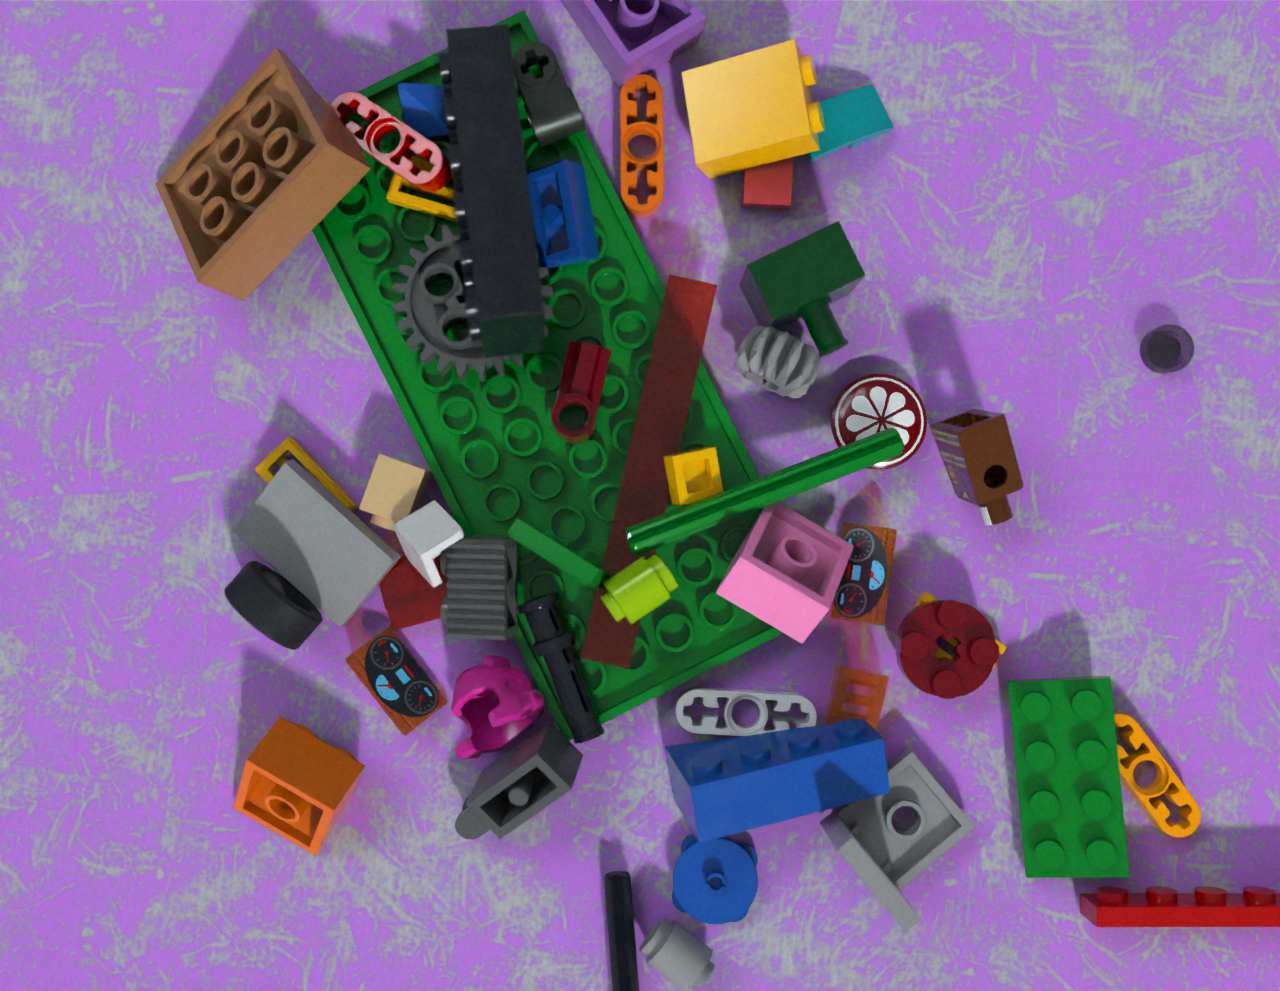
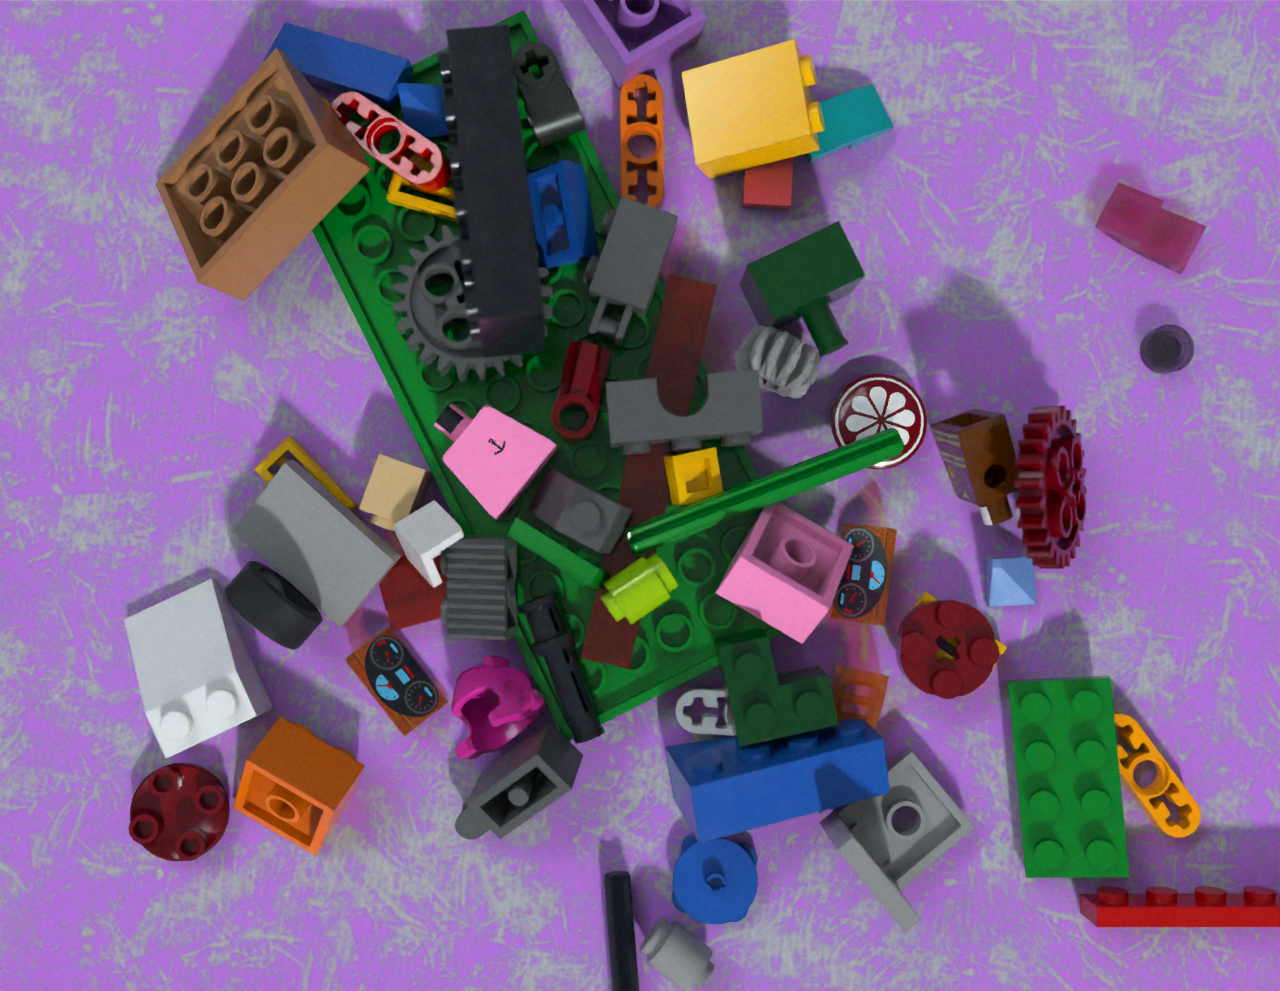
none -> white slope [124,578,274,758]
none -> dark red dish [128,763,230,861]
none -> blue tile [263,22,414,109]
none -> bright pink torso [434,403,559,520]
none -> dark grey slope [527,467,636,555]
none -> dark grey brick [583,196,678,347]
none -> dark grey arch [605,369,763,455]
none -> dark green brick [713,628,839,746]
none -> medium blue slope [984,557,1037,607]
none -> dark red gear [1014,406,1087,569]
none -> clear pink slope [1095,182,1207,274]

